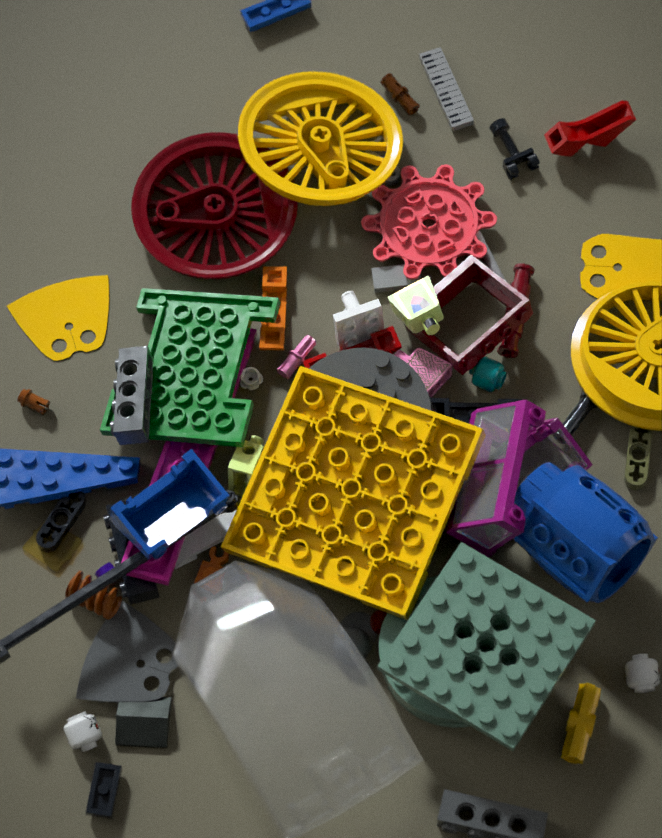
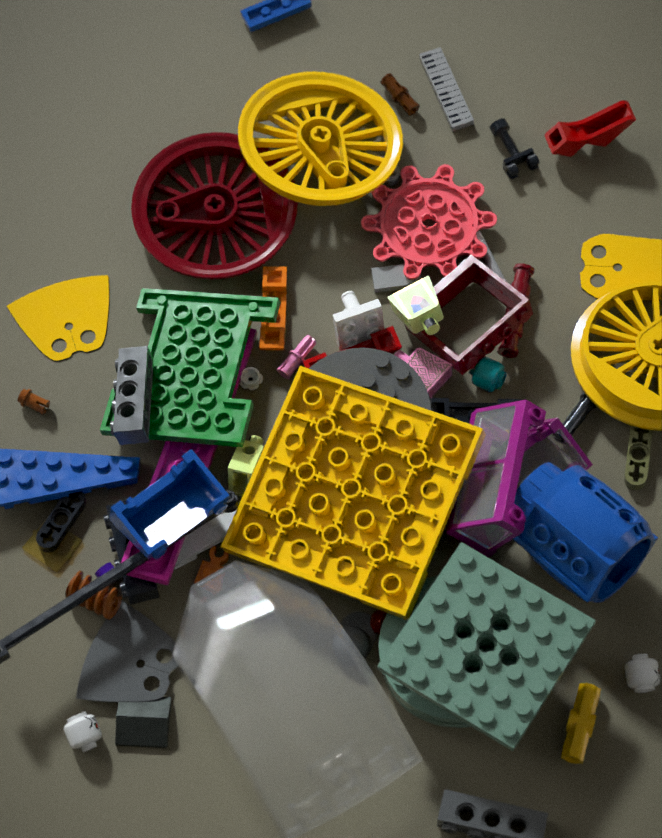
black plate [85,762,122,819] -> none

